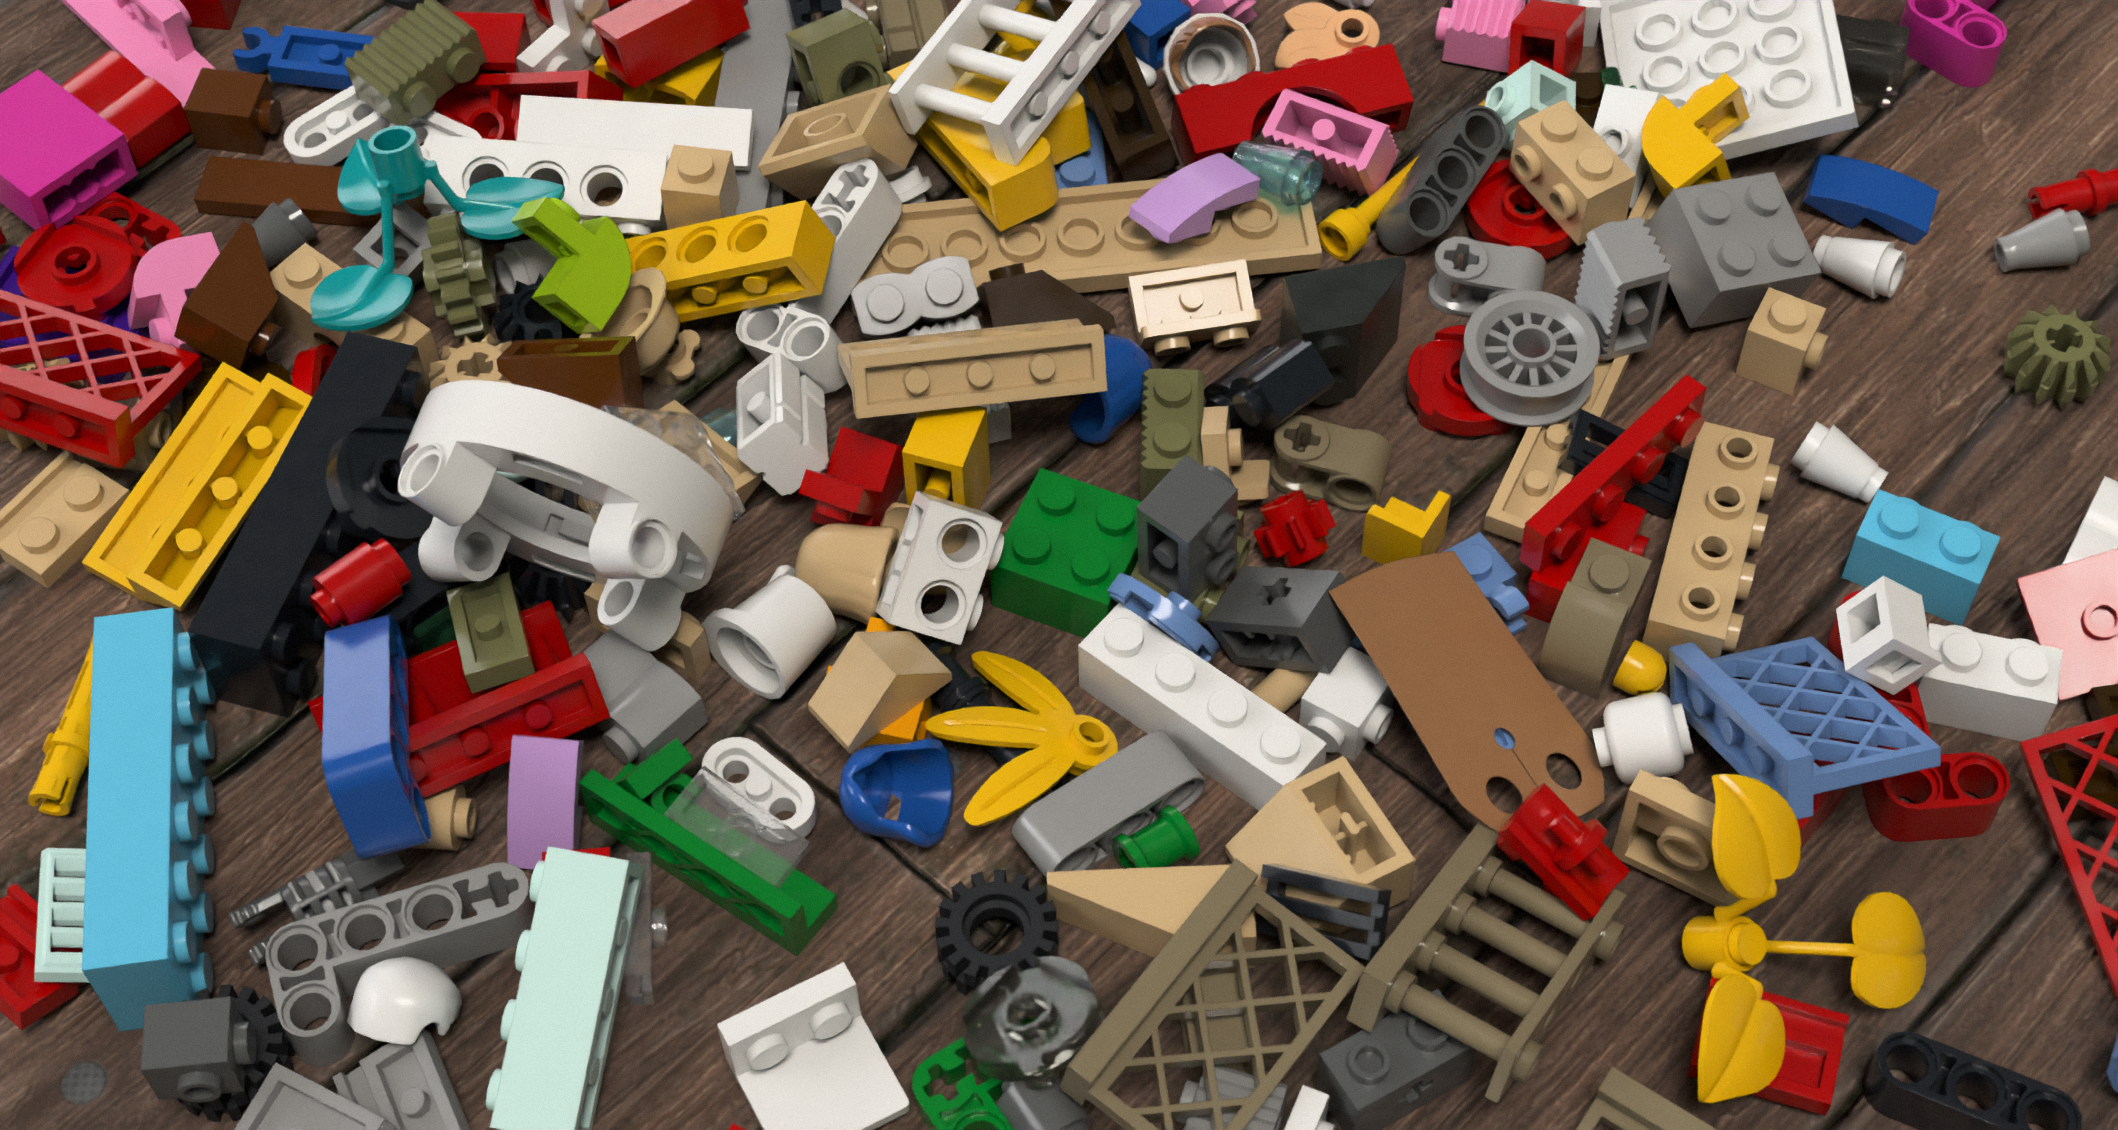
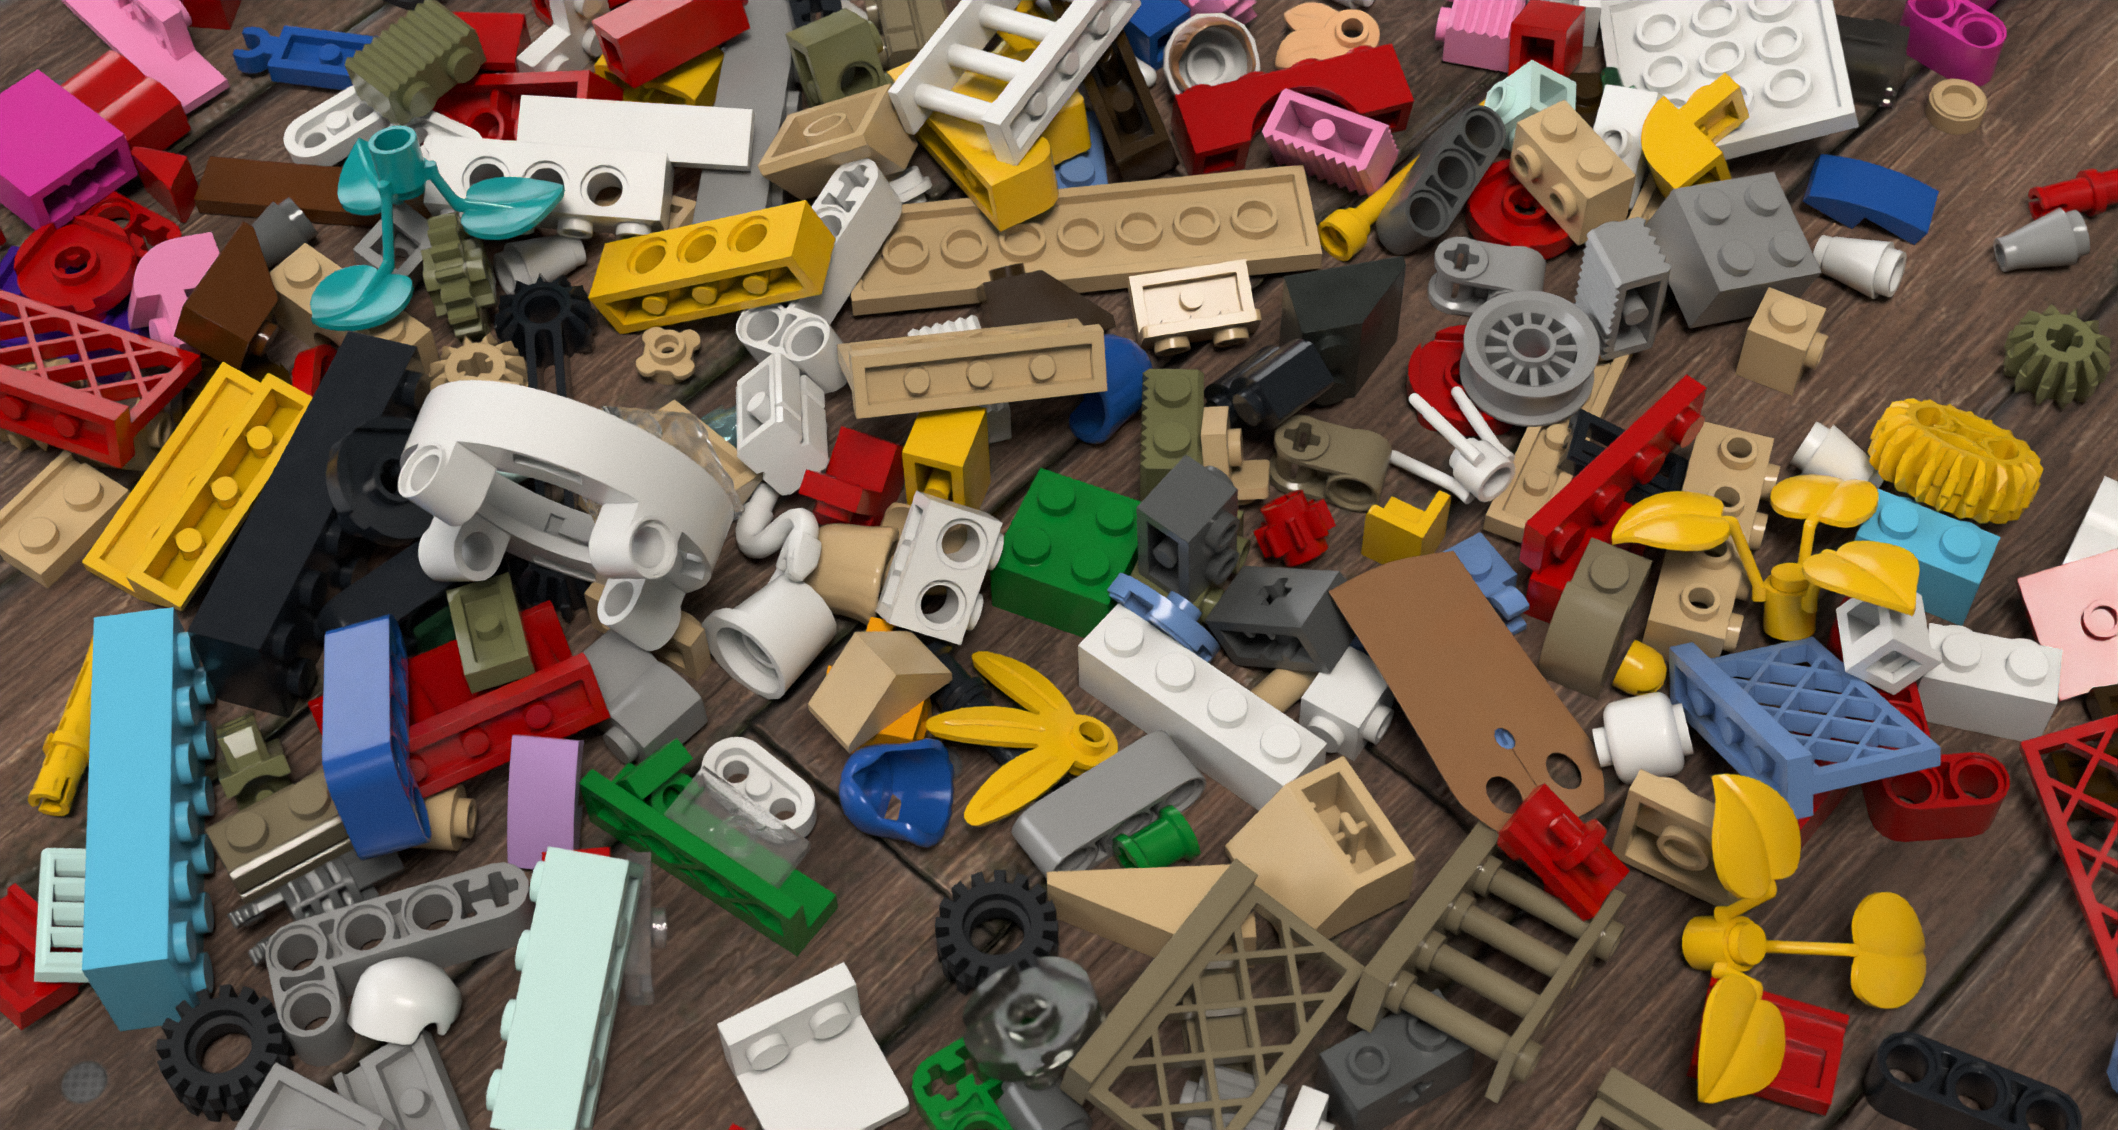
dark grey brick [140,997,257,1102] -> none
reddish brown brick [183,67,282,155] -> none
red brick [309,538,412,628] -> none
reddish brown slope [496,336,645,423] -> none
lime brick [511,197,631,334] -> none
tan piece [579,267,681,376] -> none
tan brick [660,144,739,230] -> none
brick [850,256,979,341] -> none
lavender slope [1128,153,1261,244] -> none
clear light blue cone [1232,140,1323,206] -> none
black tile [1255,863,1392,960] -> none
none -> red slope [131,146,199,223]
none -> dark tan brick [205,768,356,904]
none -> olive hips [215,712,292,811]
none -> white animal [736,482,821,582]
none -> white plant [1390,386,1516,504]
none -> yellow plant [1612,474,1920,641]
none -> yellow gear [1867,398,2044,524]
none -> tan tile [1925,79,1987,135]

